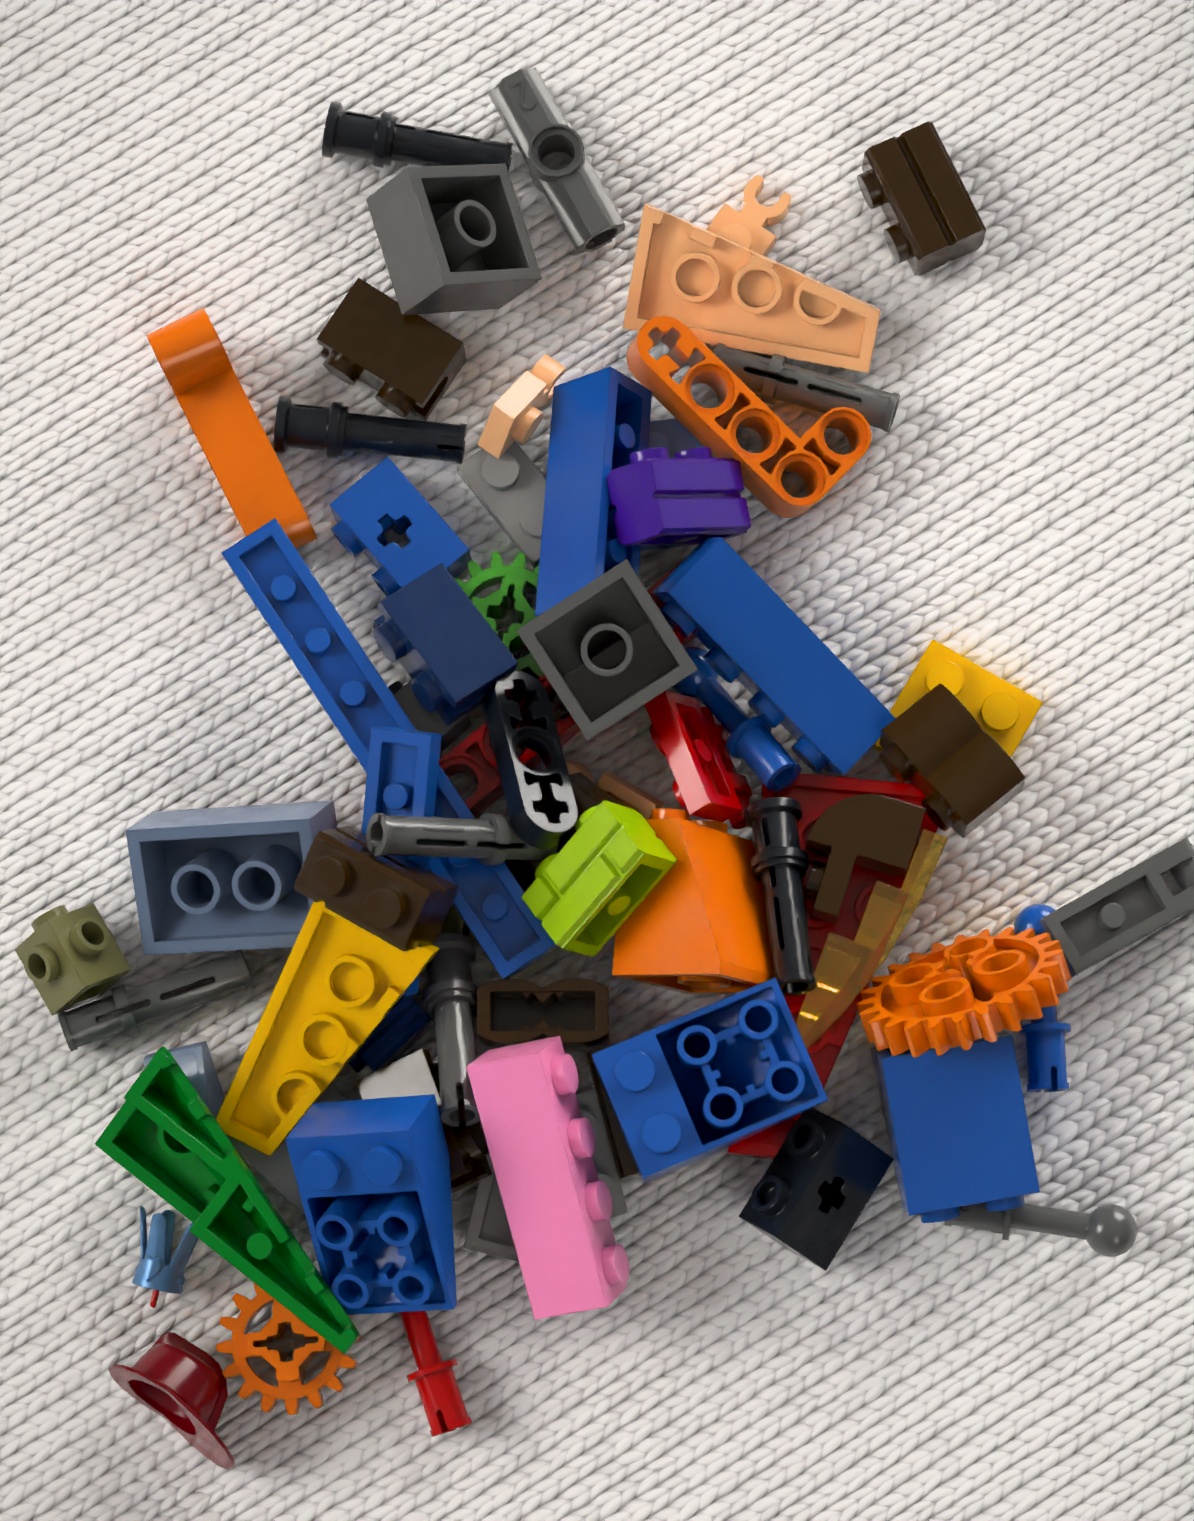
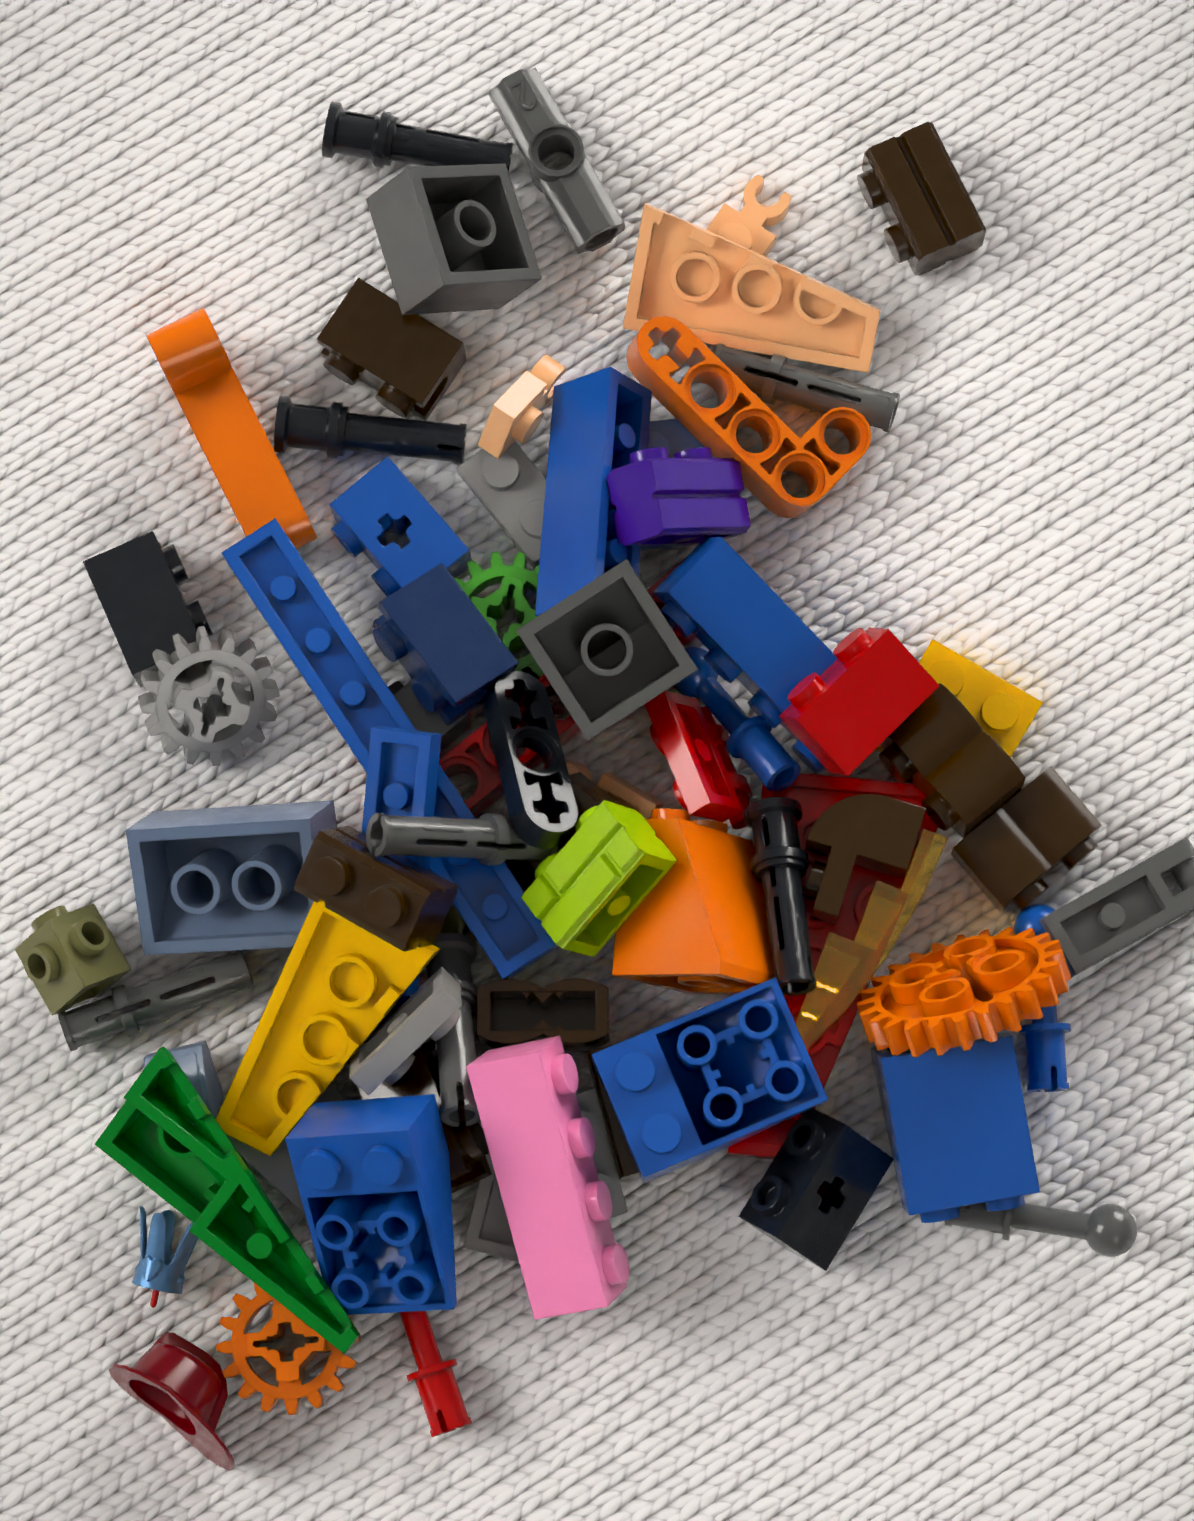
none -> black brick [83,531,213,687]
none -> light grey gear [138,626,280,766]
none -> light grey plate [349,967,462,1096]
none -> red brick [779,627,940,776]
none -> dark brown brick [951,766,1102,913]

